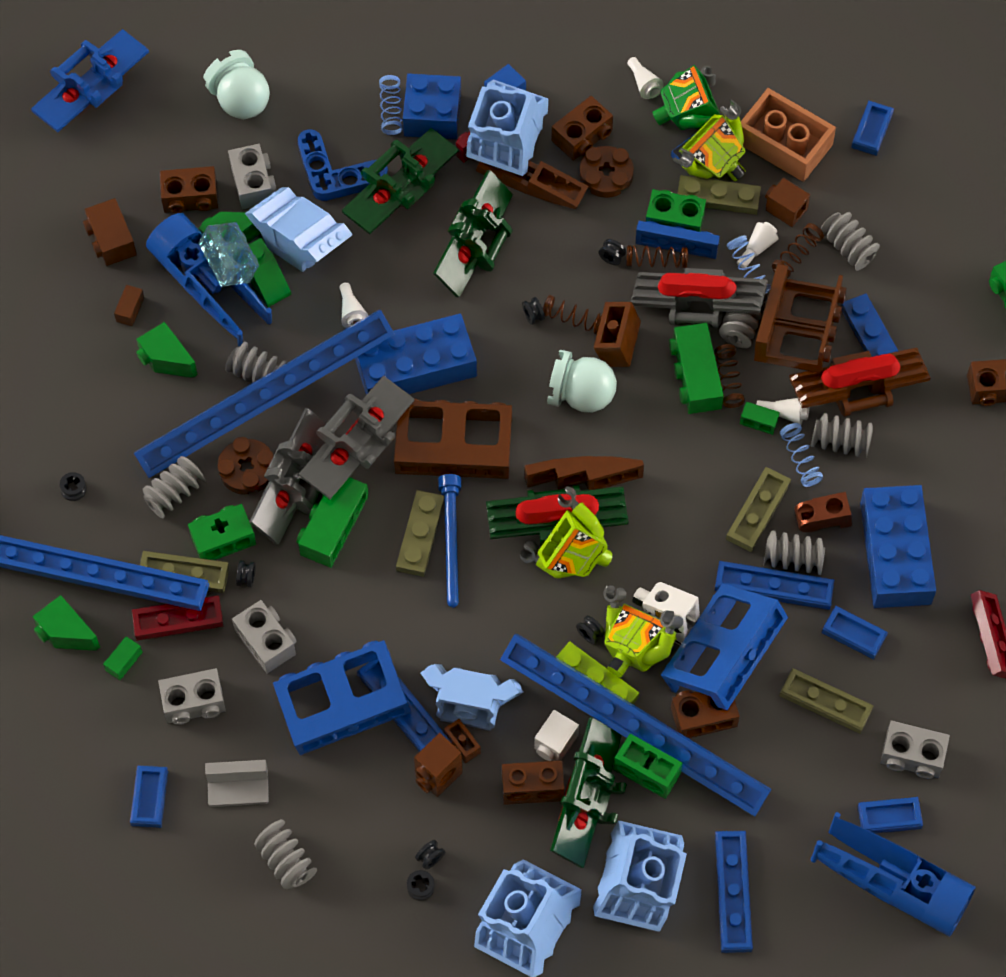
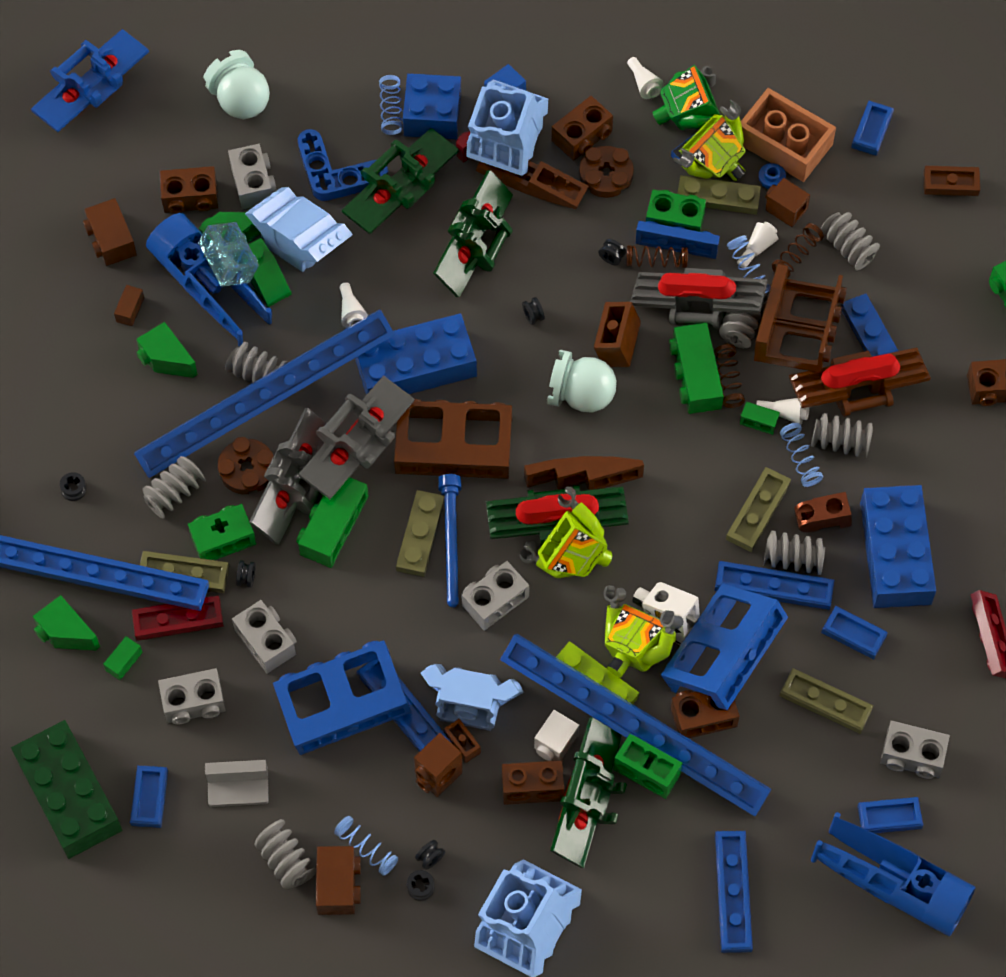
reddish brown piece [543,295,602,335] -> none
black bush [576,615,605,645] -> none
light blue slope [593,820,687,932] -> none
none -> dark green brick [11,720,123,859]
none -> reddish brown brick [316,846,361,915]
none -> light blue piece [334,816,398,876]
none -> light grey brick [462,561,529,631]
none -> blue plate [758,163,786,189]
none -> reddish brown plate [924,166,980,196]

